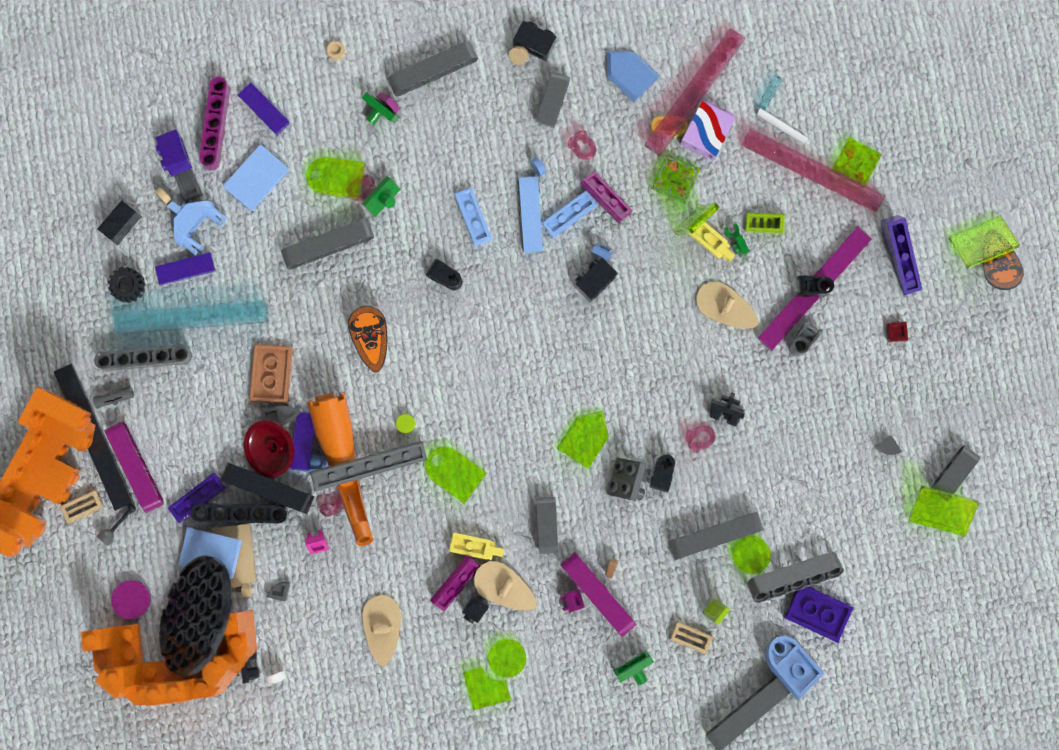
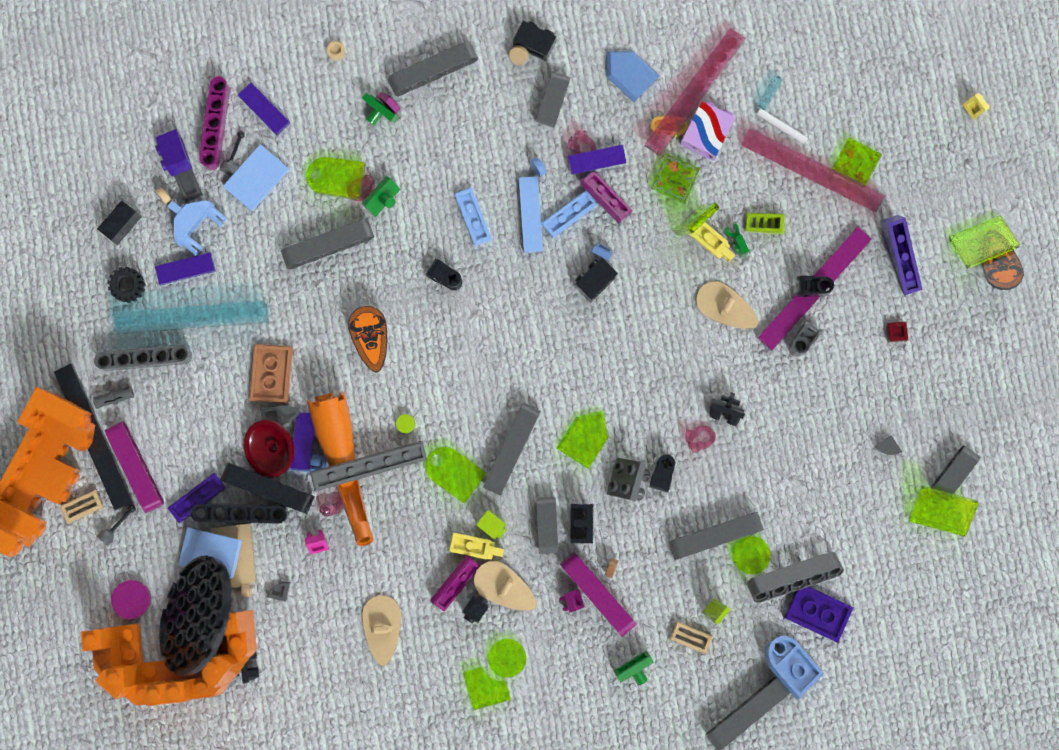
white tile [265,671,286,685] -> none
none -> hinge [220,131,245,175]
none -> lime brick [476,510,507,540]
none -> dark grey beam [483,403,541,496]
none -> dark purple tile [567,145,626,175]
none -> black window [570,504,593,543]
none -> light yellow tile [963,93,990,120]

